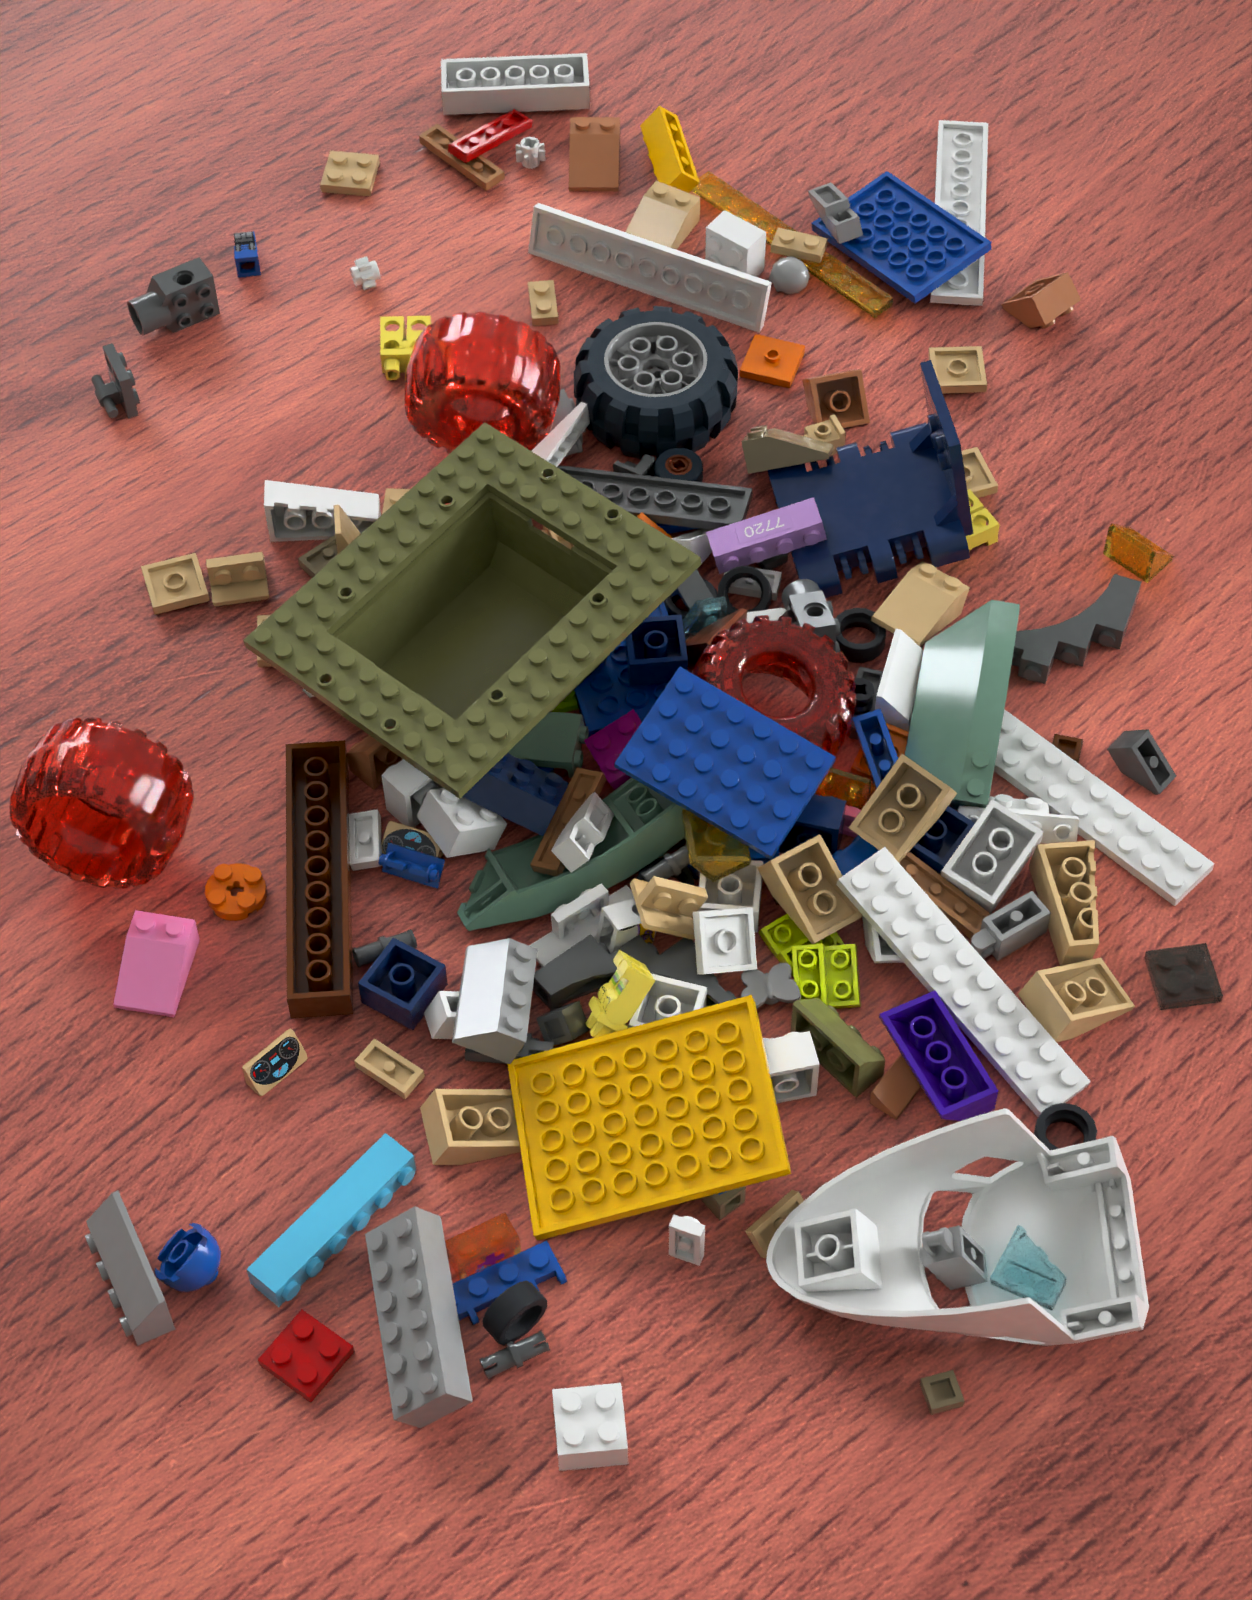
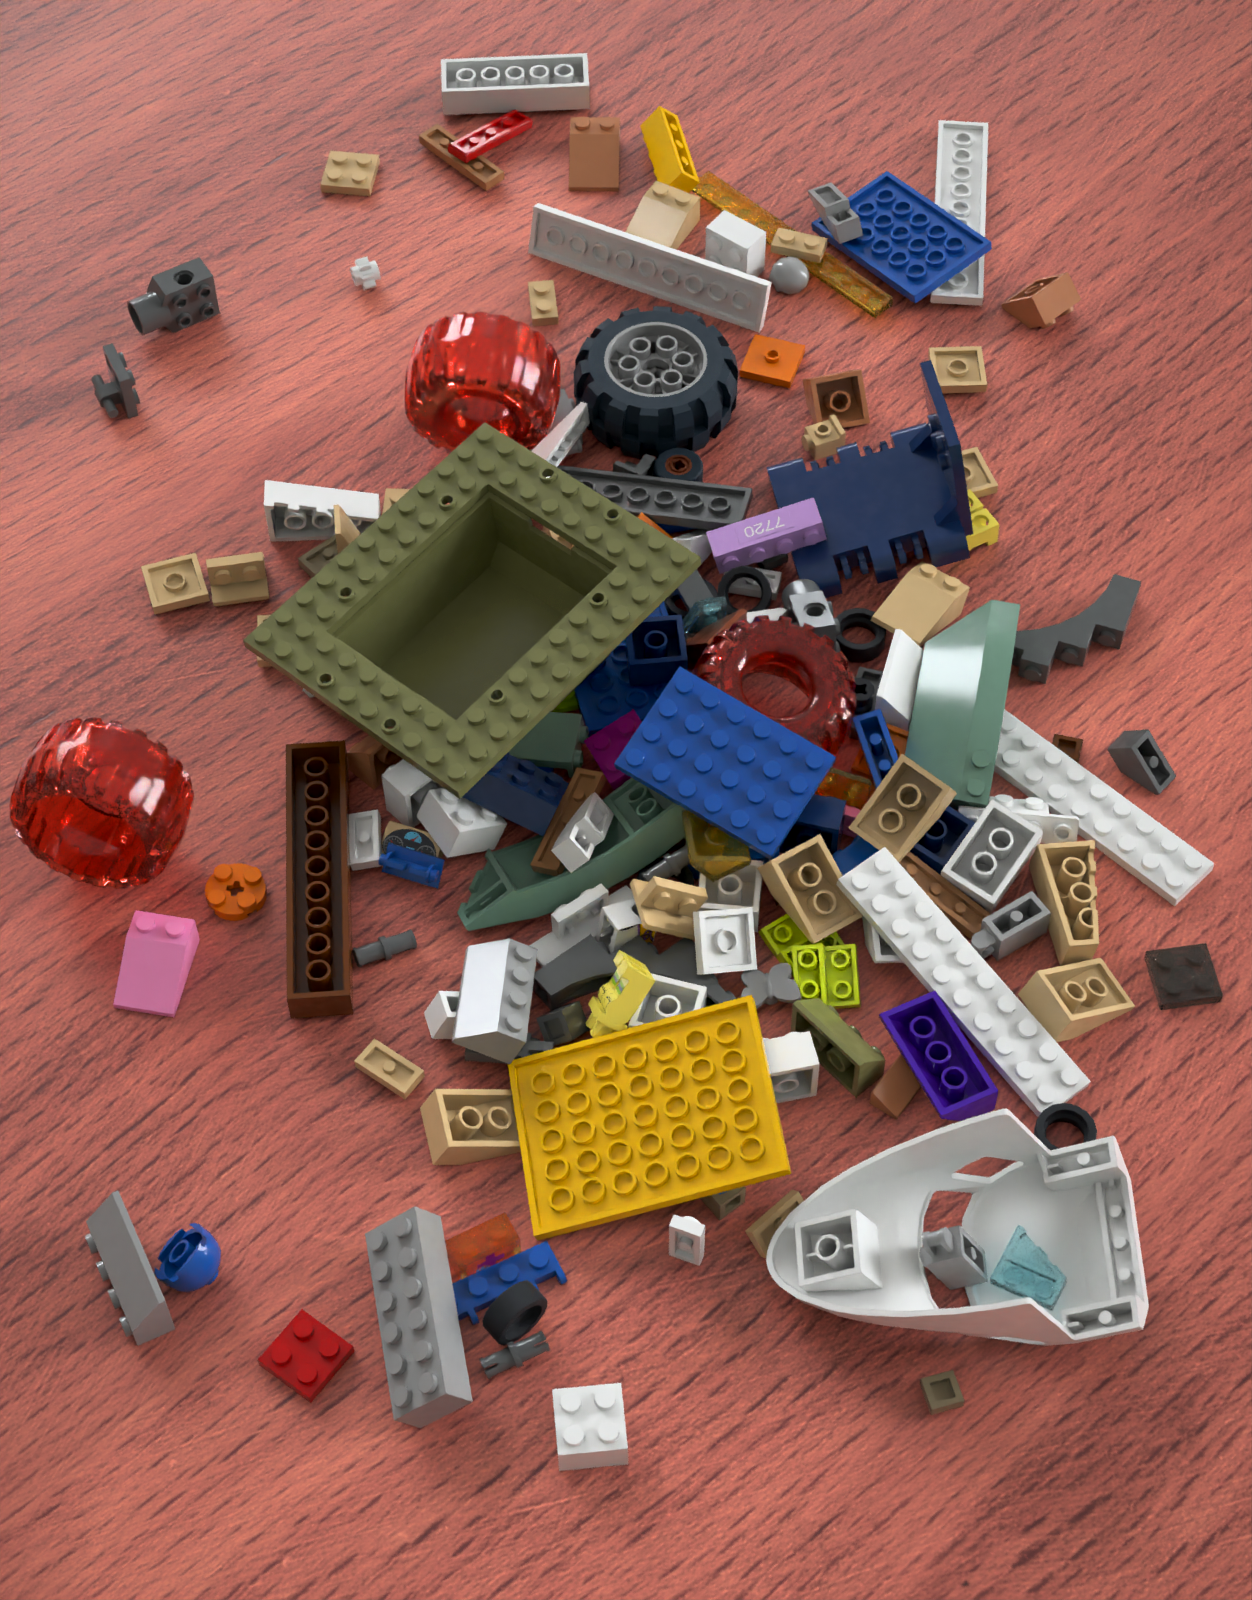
blue leg [234,231,261,278] -> none
slope [242,1028,308,1096] -> none
medium azure brick [246,1133,416,1307] -> none
dark blue brick [358,937,448,1030] -> none
light yellow hips [380,316,433,380] -> none
white gear [515,137,545,168] -> none
dark tan slope [742,425,834,474] -> none
clear yellow slope [1103,523,1175,583] -> none

